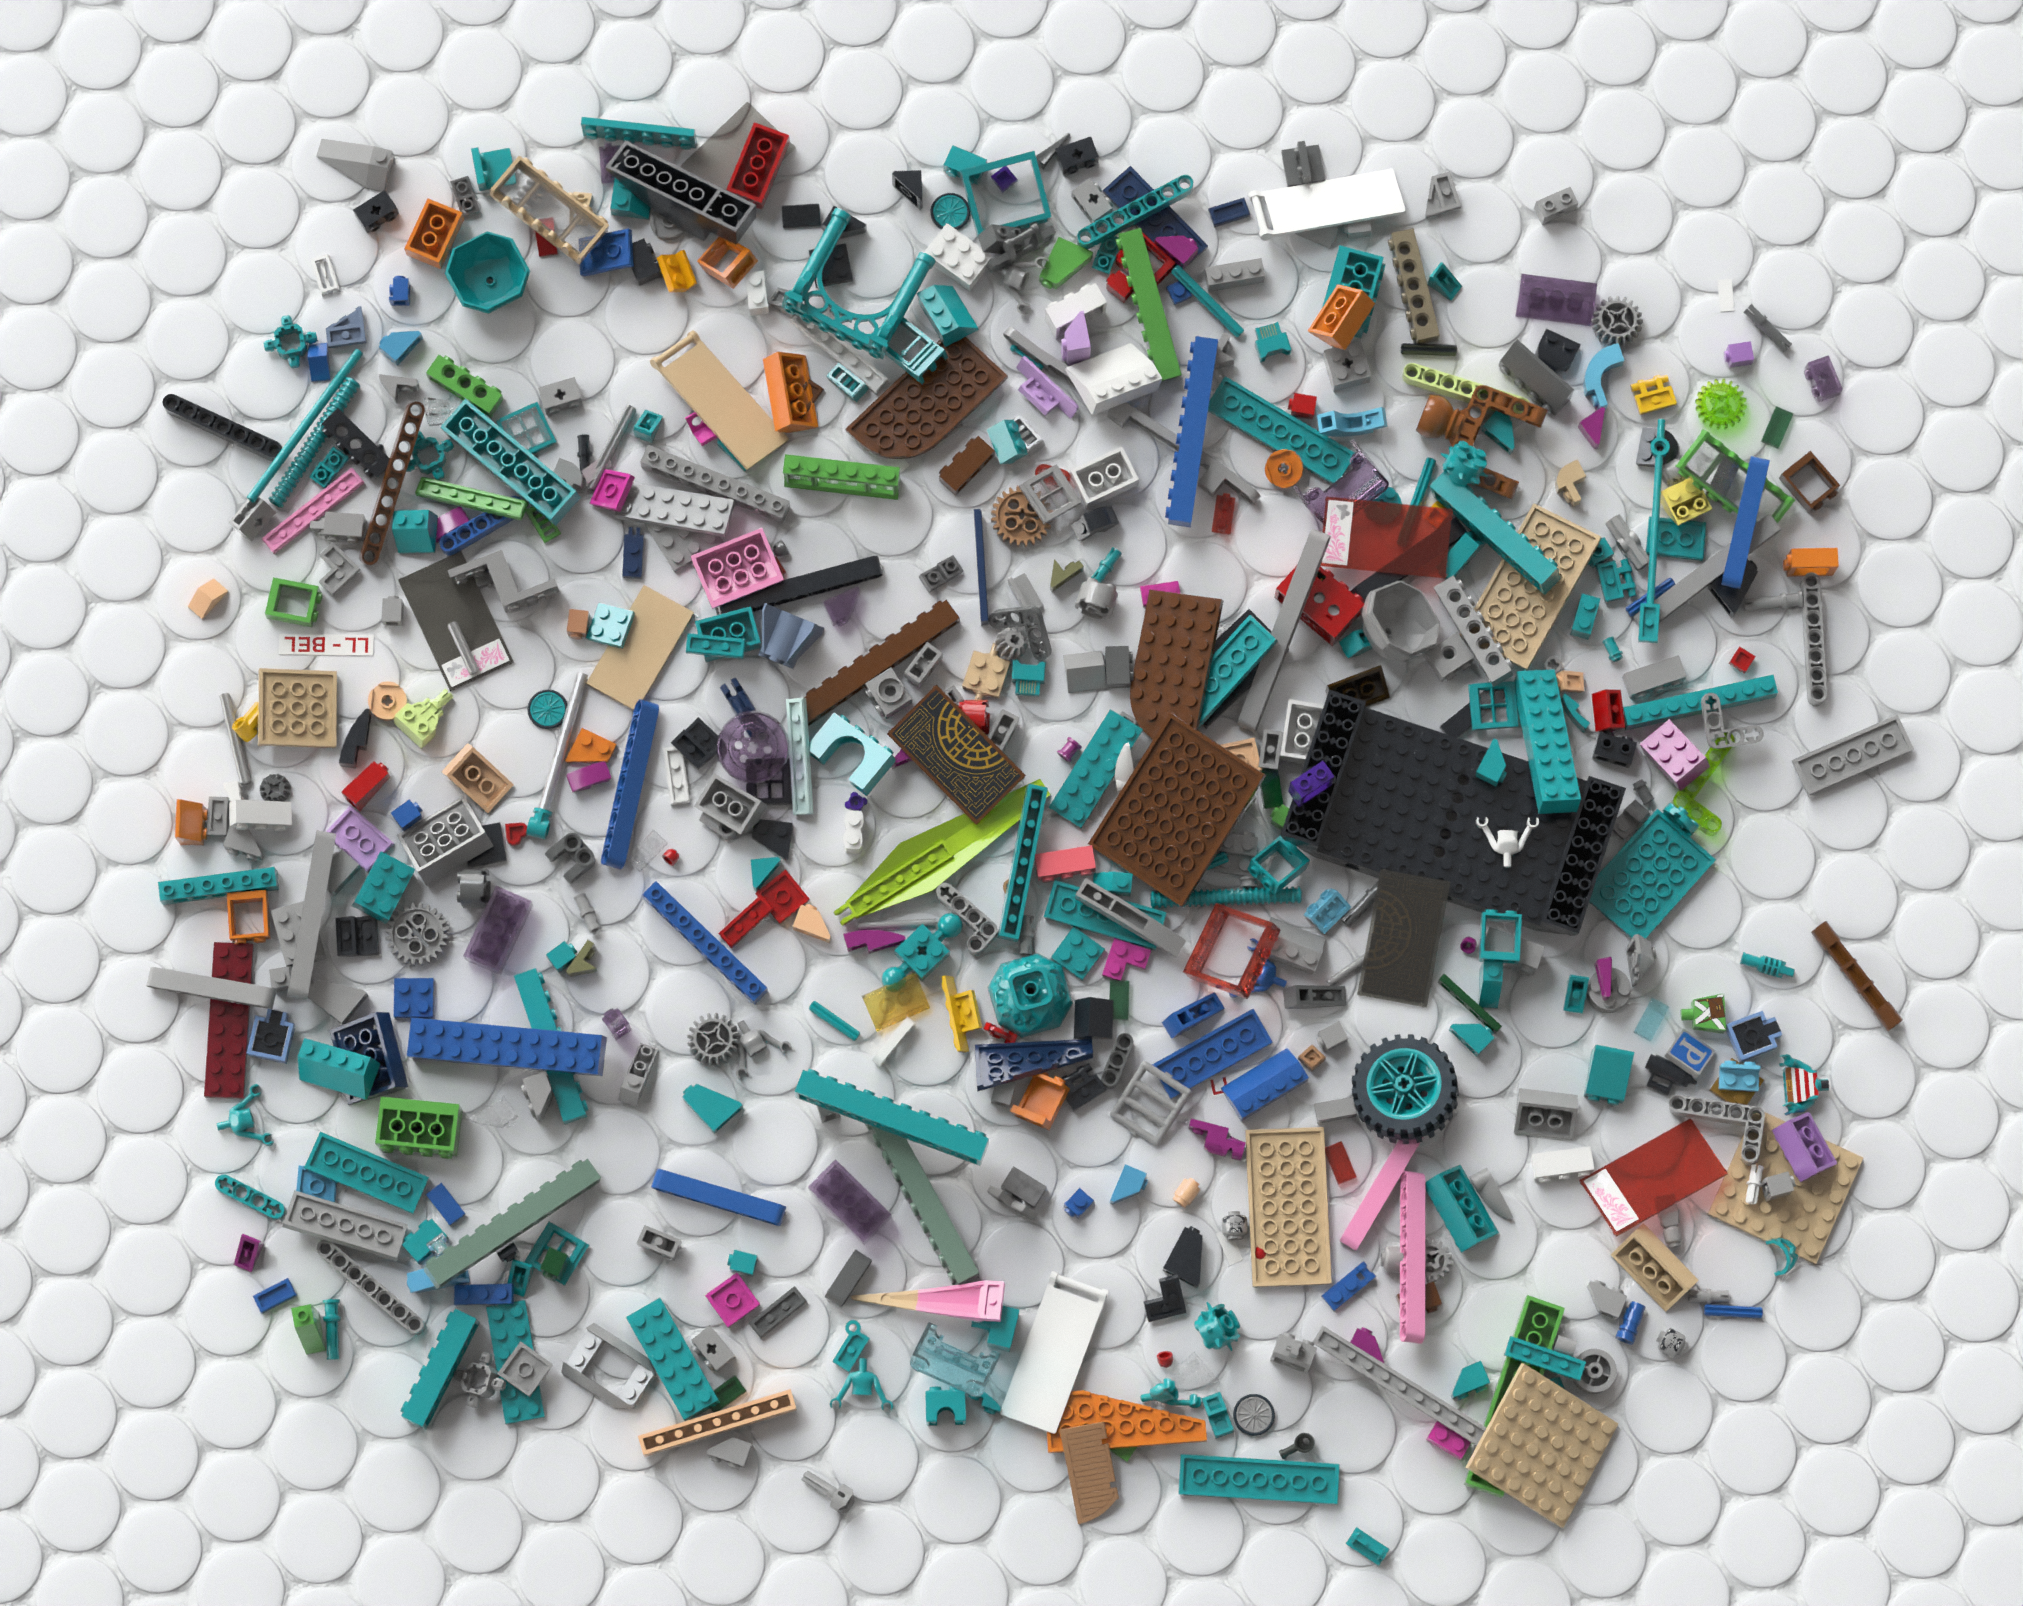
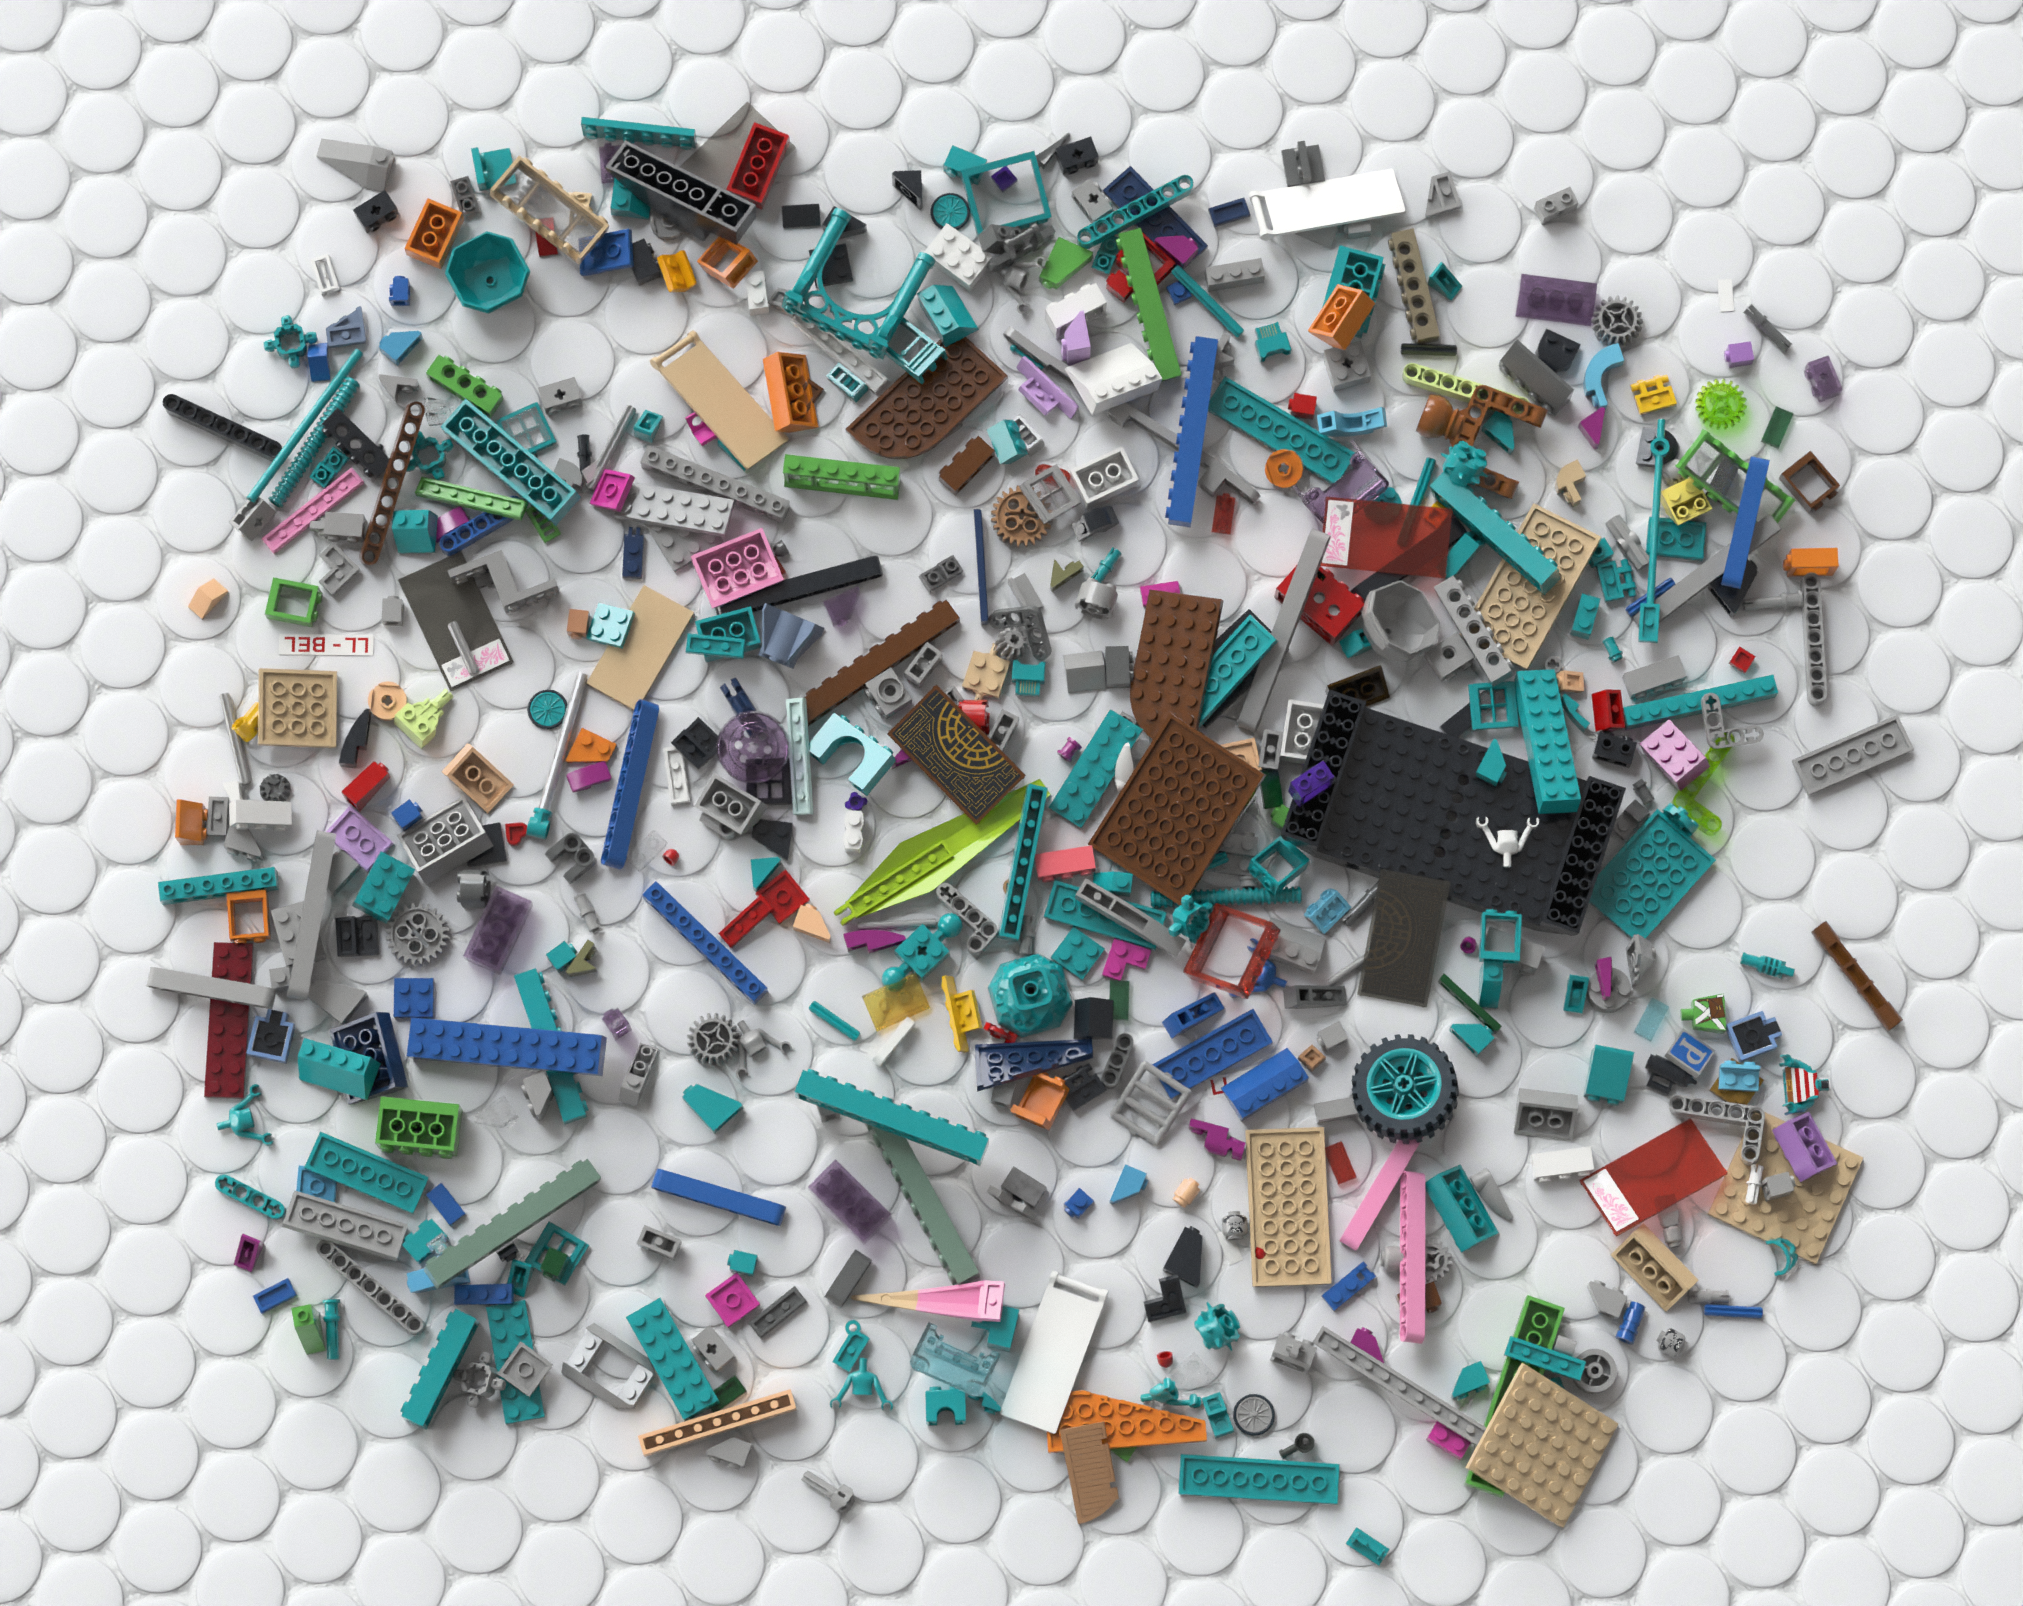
none -> teal piece [1168,895,1214,944]

